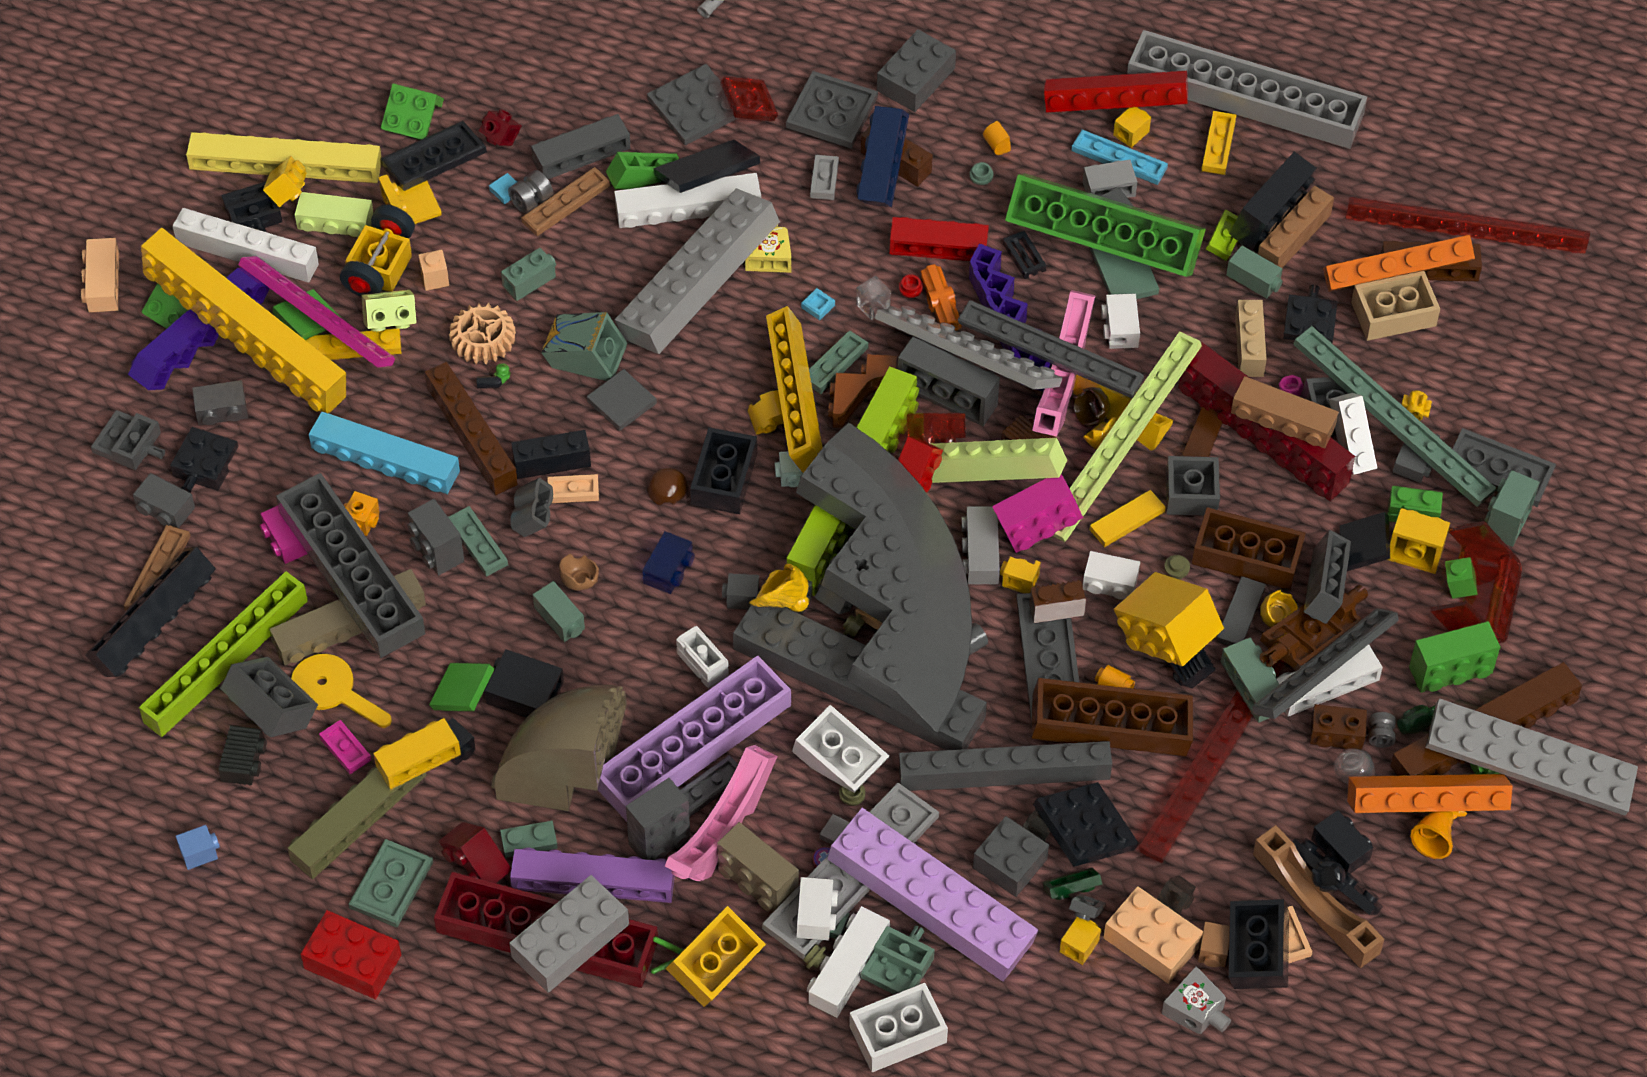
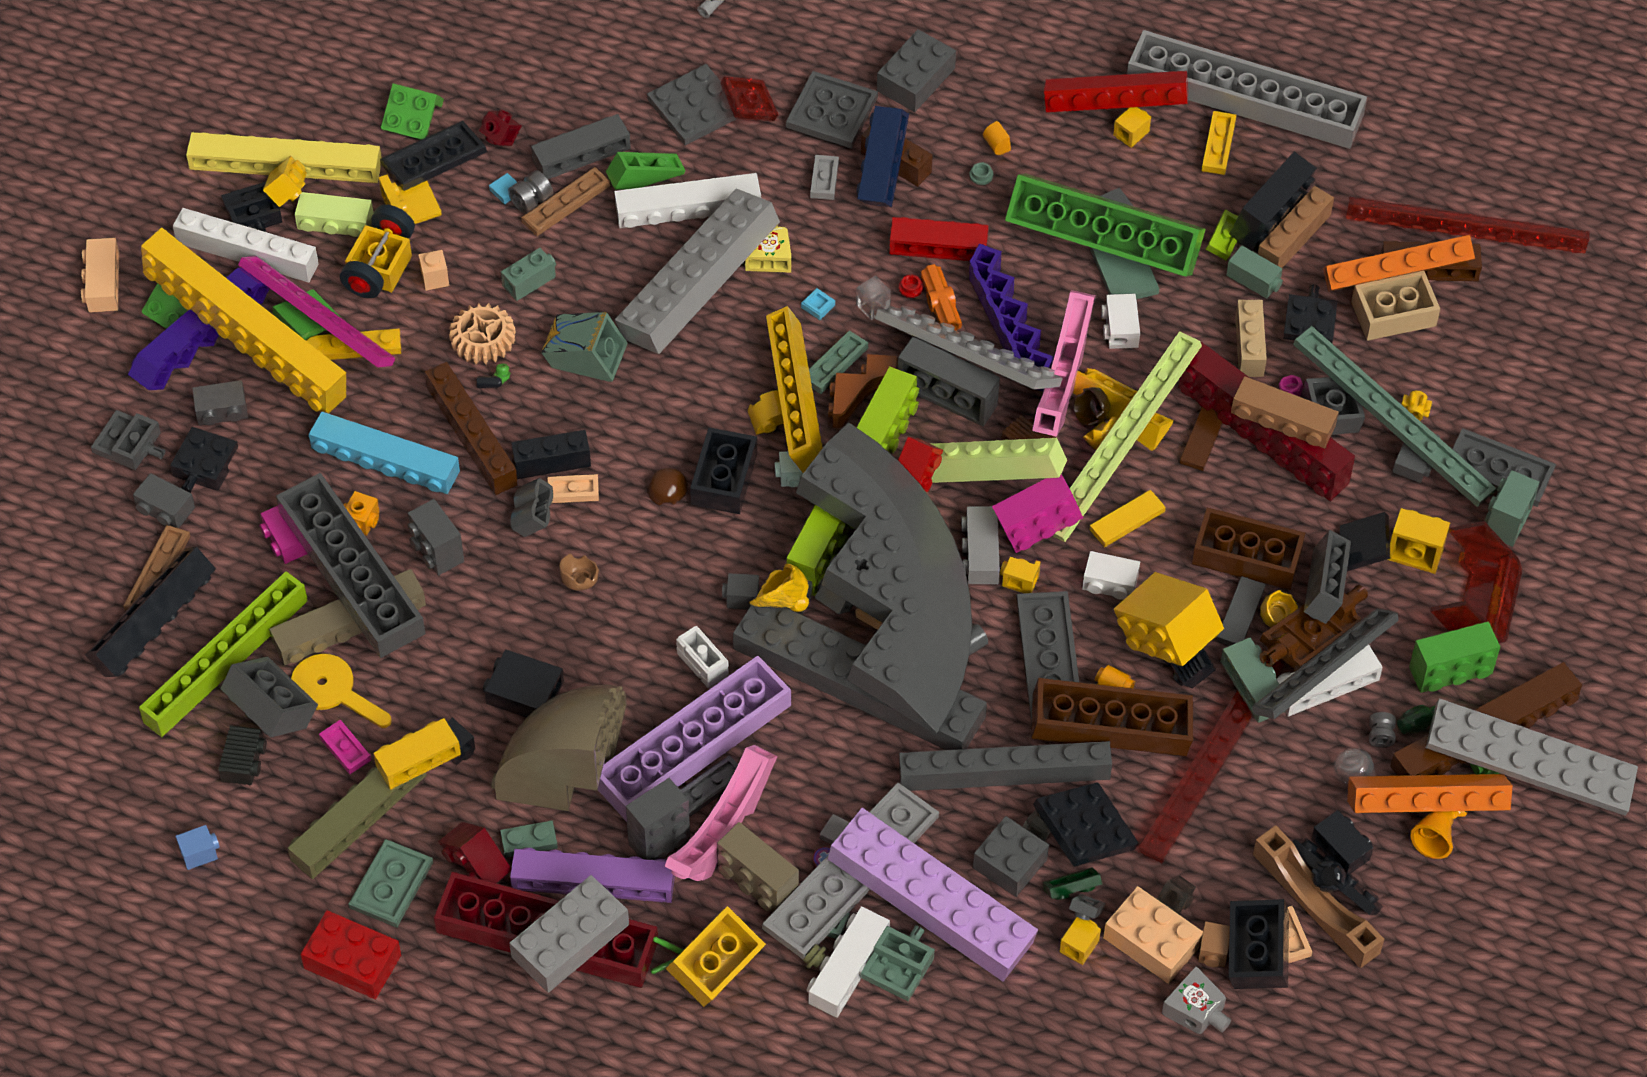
yellowish green brick [361,290,416,331] -> none
bright green tile [429,663,494,711] -> none
sand green plate [448,506,508,577] -> none
sand green brick [533,581,585,642] -> none
dark grey tile [587,369,657,431] -> none
clear blue brick [642,531,695,594] -> none
black tile [654,139,760,193] -> none
white slope [792,705,889,793] -> none
white brick [796,877,838,940] -> none
olive plate [839,785,866,806] -> none
olive plate [842,613,865,638] -> none
white brick [849,983,948,1072] -> none
clear red brick [907,413,966,443] -> none
dark grey tile [958,300,1144,399] -> none
black tile [1003,230,1047,279] -> none
reddish brown brick [1029,580,1086,623] -> none
medium azure tile [1071,130,1168,185] -> none
light grey brick [1083,160,1137,198] -> none
olive plate [1164,555,1190,579] -> none
dark grey brick [1166,456,1220,516] -> none
reddish brown brick [1310,704,1367,750] -> none
white brick [1329,393,1377,475] -> none
bright green brick [1387,486,1443,522] -> none
bright green brick [1445,557,1478,599] -> none

